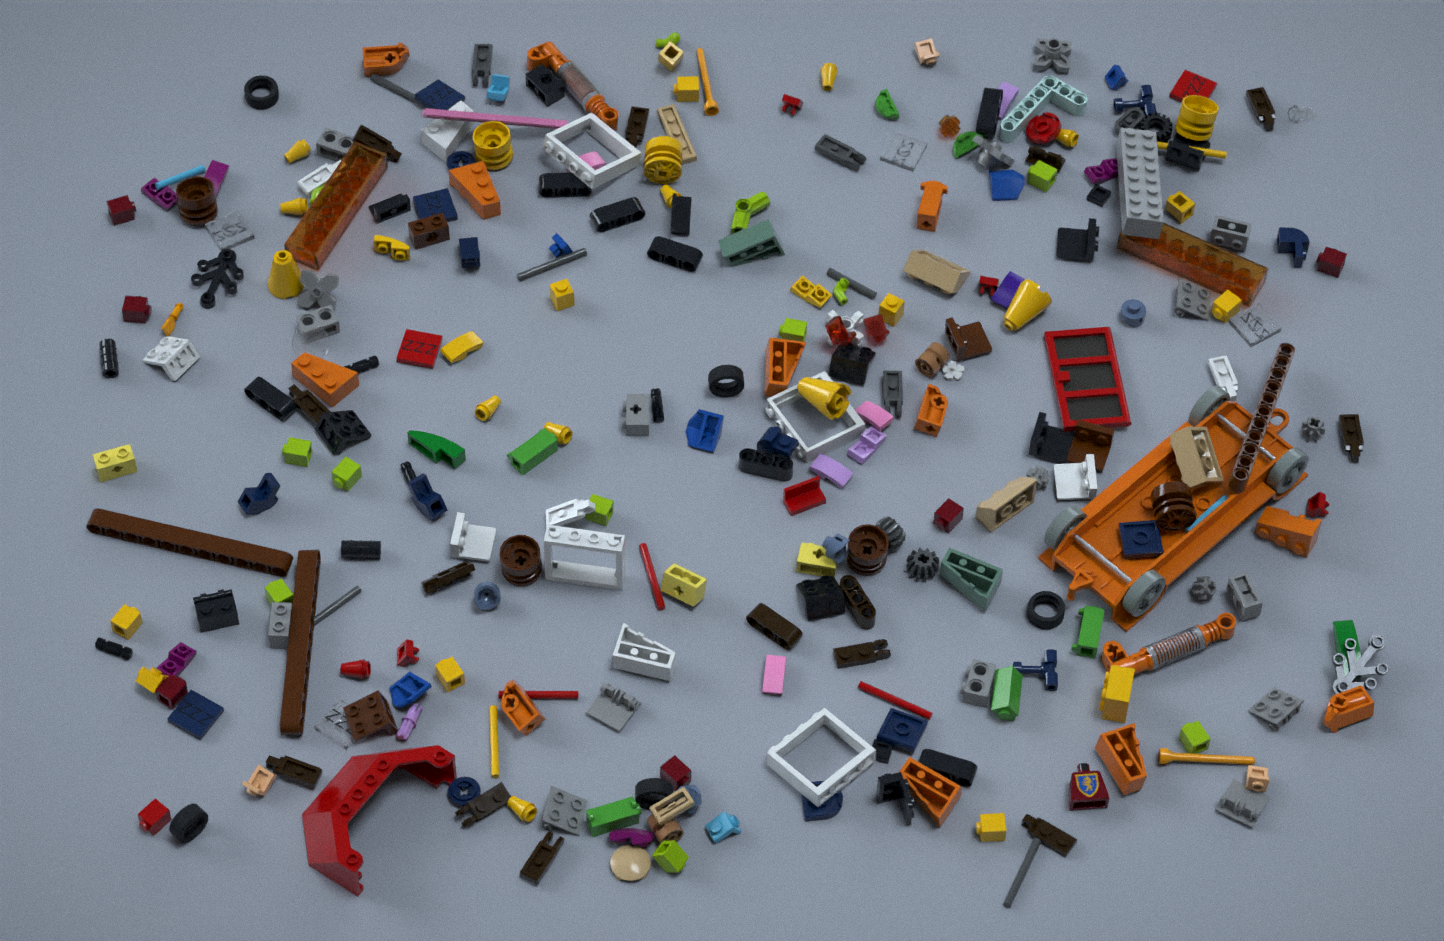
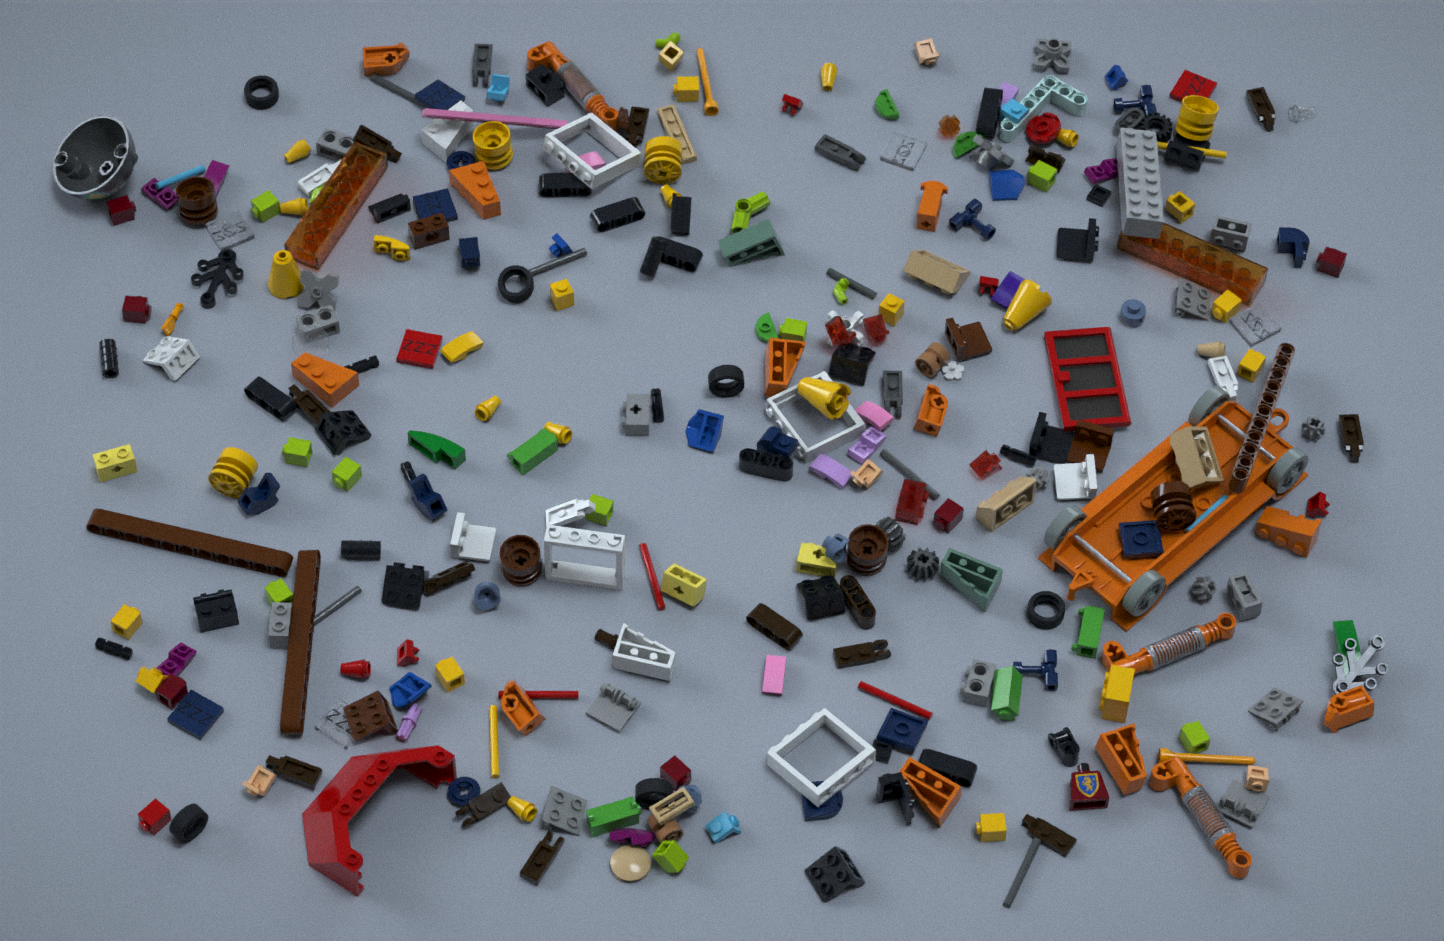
red panel [783,476,826,516] -> none
yellow slope [790,275,832,308] -> none
none -> dark grey piece [53,115,138,200]
none -> yellow wheel [208,447,258,498]
none -> lime brick [251,190,281,223]
none -> black bracket [381,562,429,609]
none -> black tyre [498,265,534,303]
none -> dark brown pin [595,629,619,649]
none -> reddish brown axle [618,107,629,130]
none -> black axle [640,236,667,277]
none -> bright green plate [756,312,779,342]
none -> black bracket [805,846,865,903]
none -> light nougat bracket [850,459,883,489]
none -> dark grey bar [880,449,940,500]
none -> clear red brick [895,479,929,525]
none -> dark blue bar [949,198,996,240]
none -> clear red bracket [969,450,1002,480]
none -> medium azure bracket [1000,99,1029,124]
none -> black axle [1000,444,1037,466]
none -> black piece [1048,727,1080,767]
none -> orange piece [1149,756,1252,878]
none -> tan cone [1198,341,1225,358]
none -> yellow brick [1237,349,1266,383]

